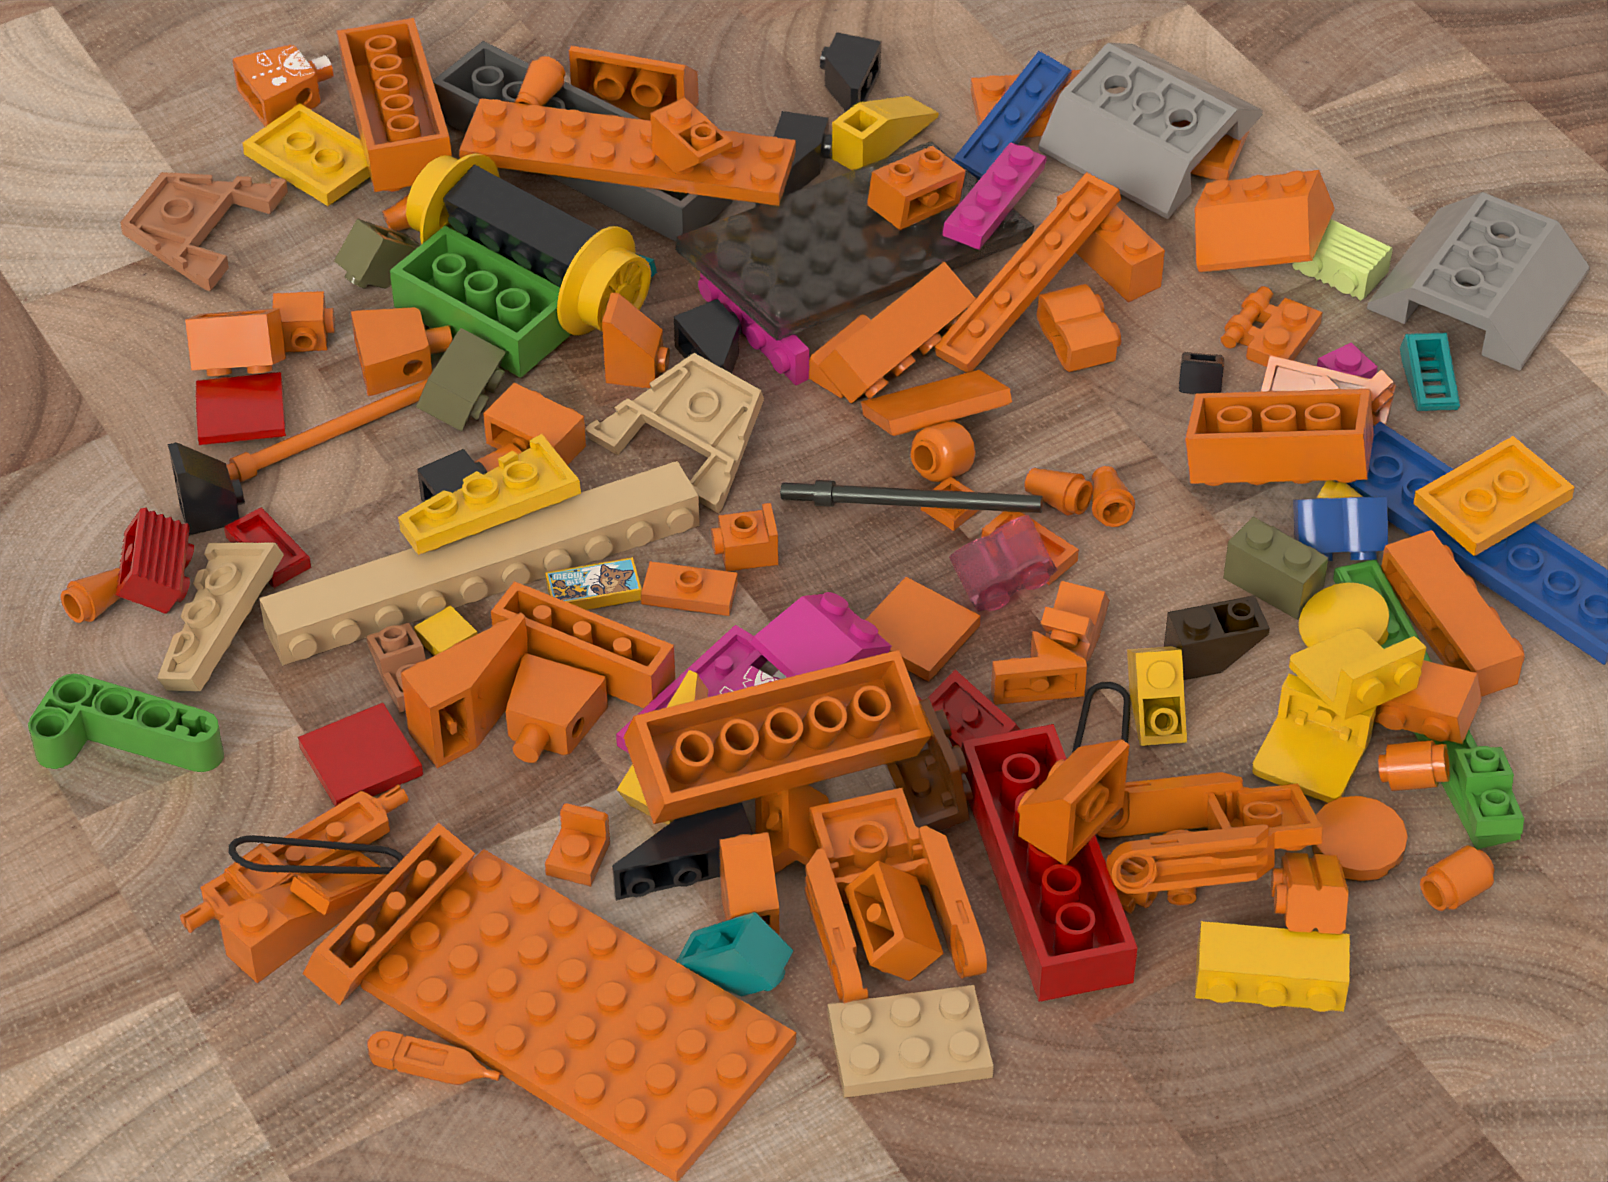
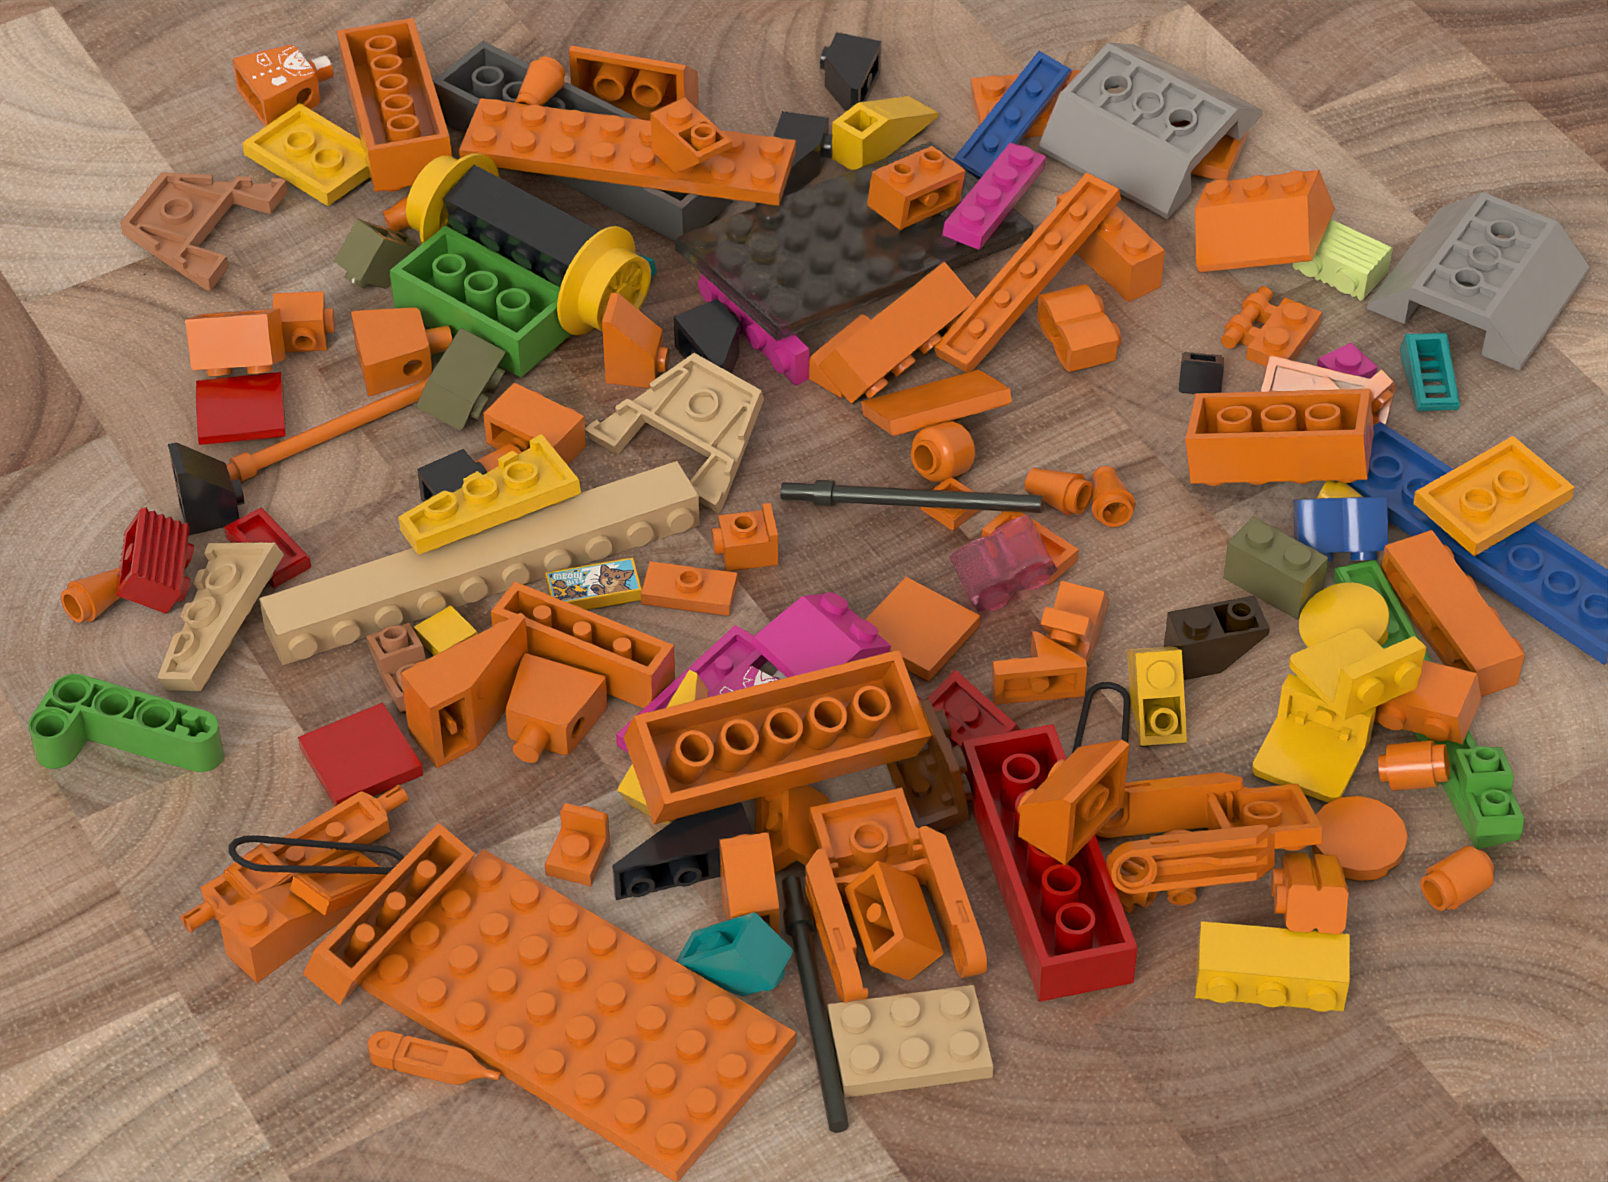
none -> pearl dark grey bar [782,876,849,1132]

